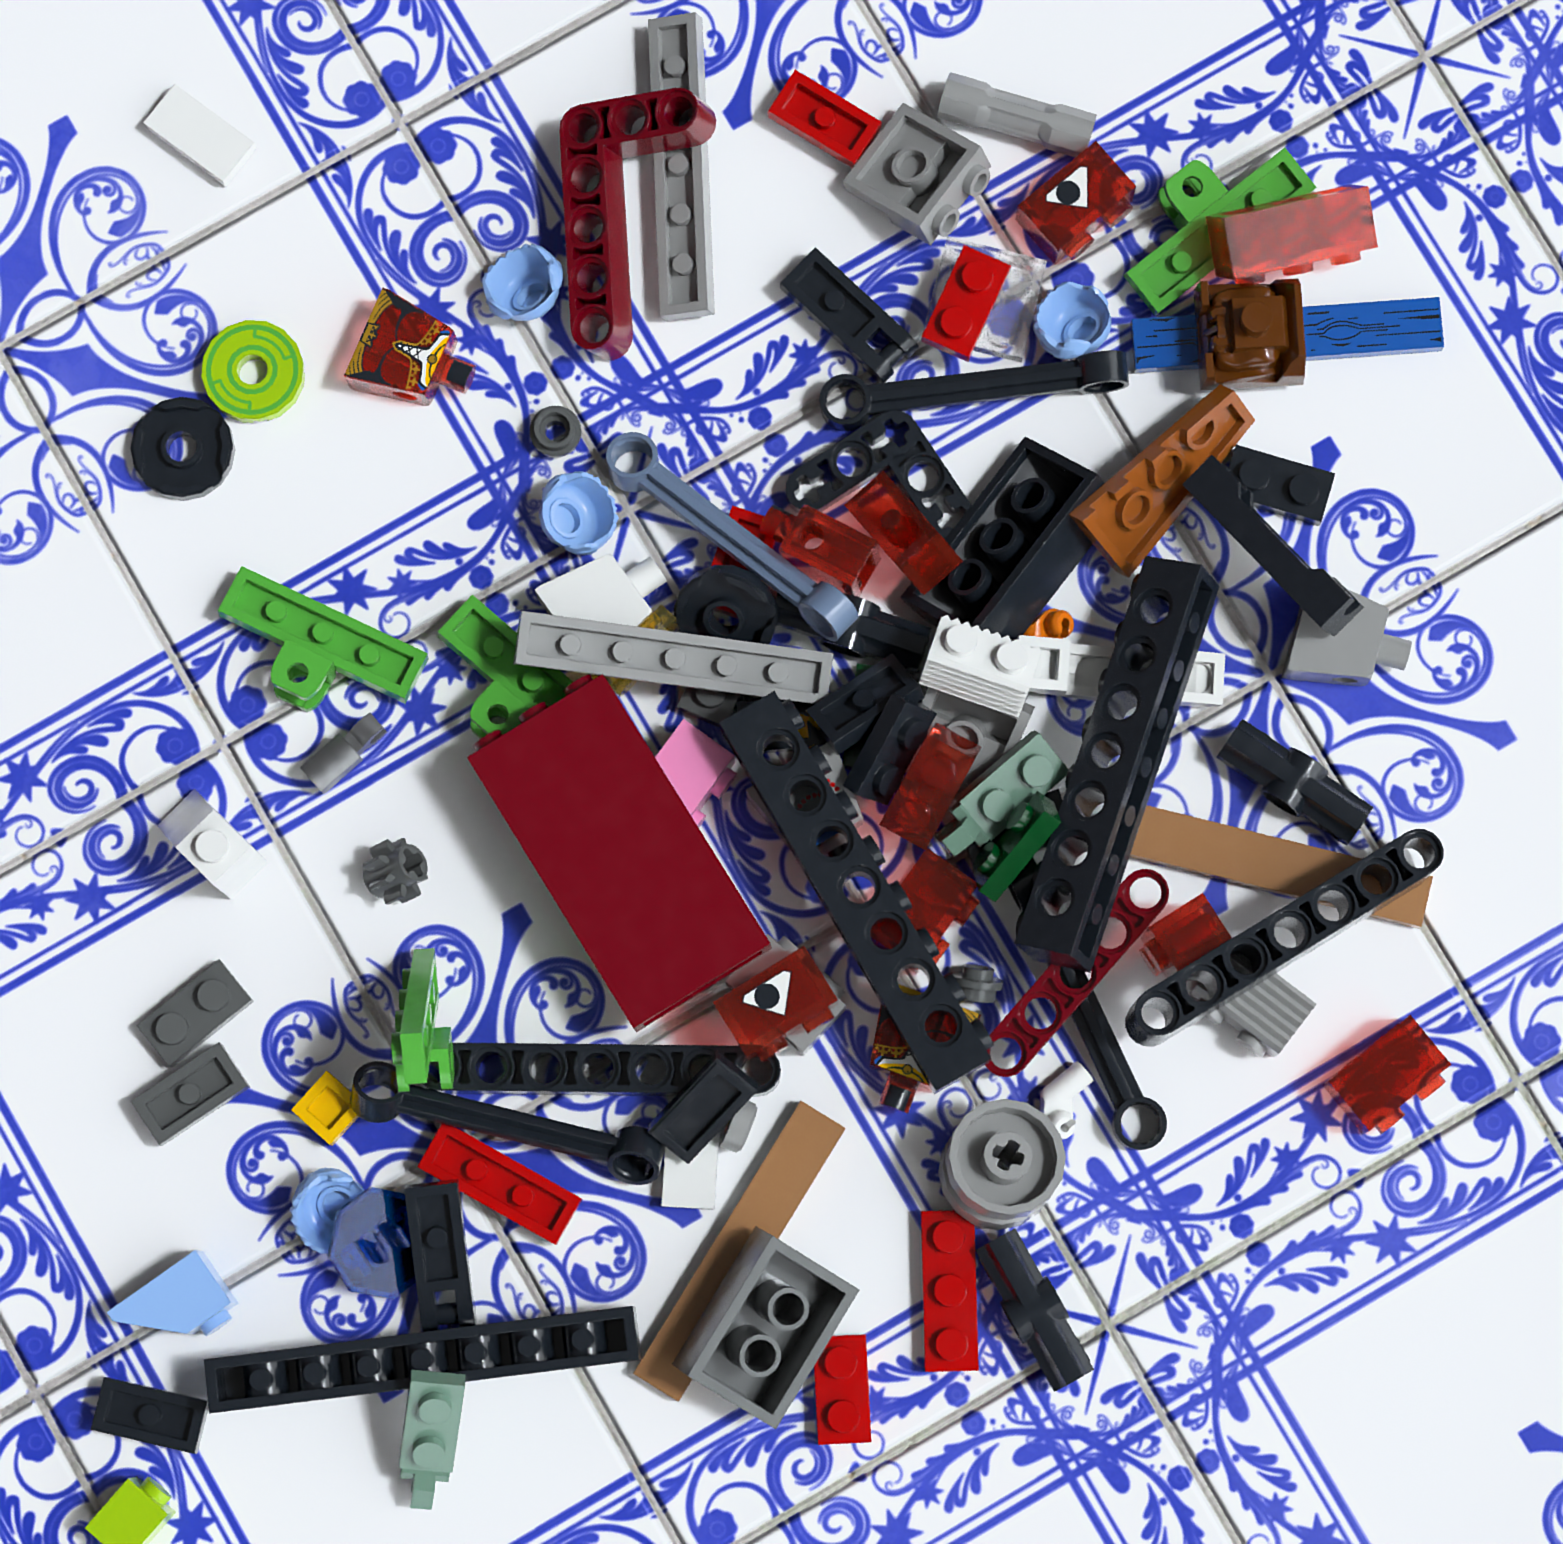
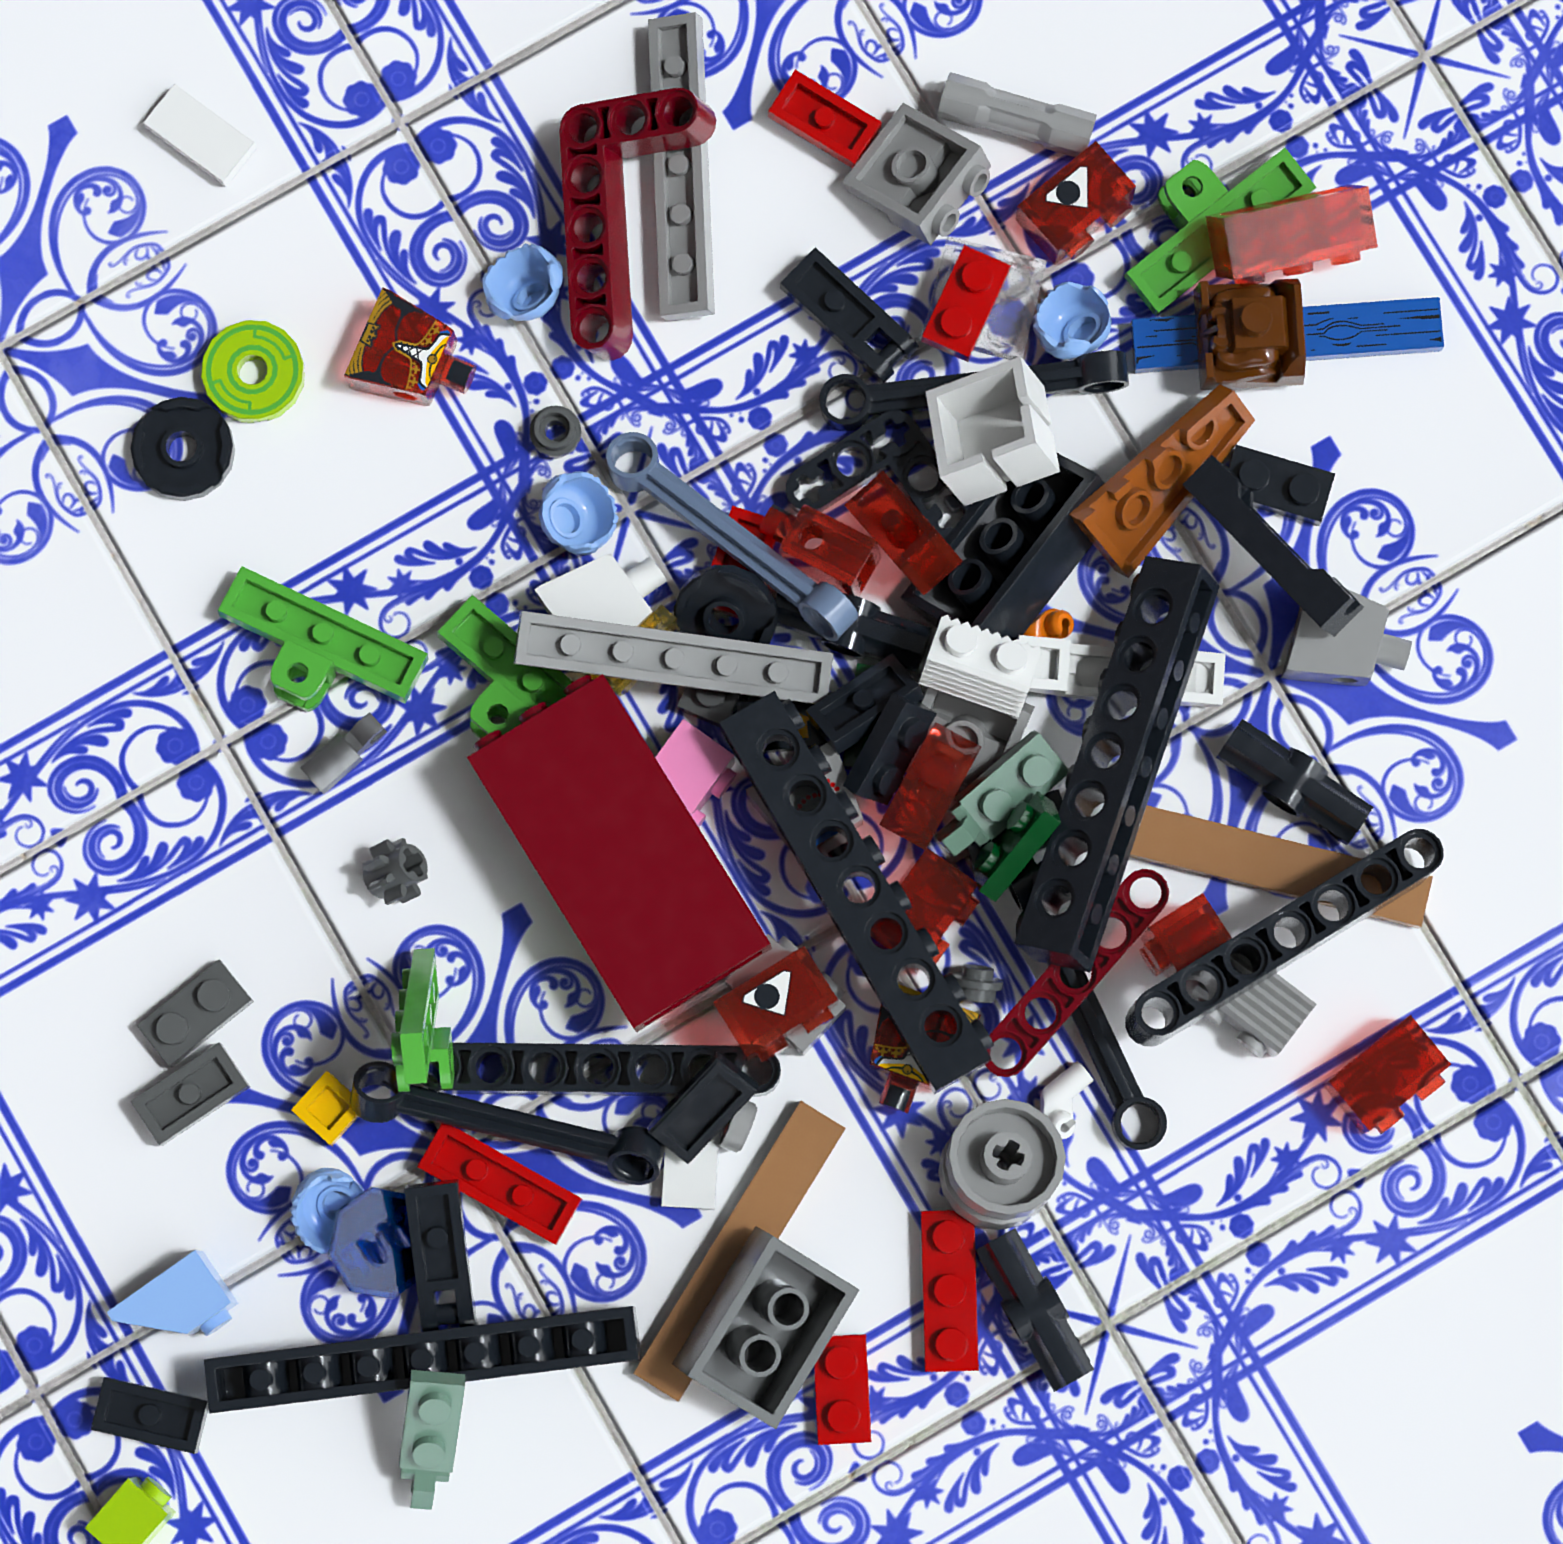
white slope [157,789,269,899] -> none
none -> white piece [926,356,1060,506]

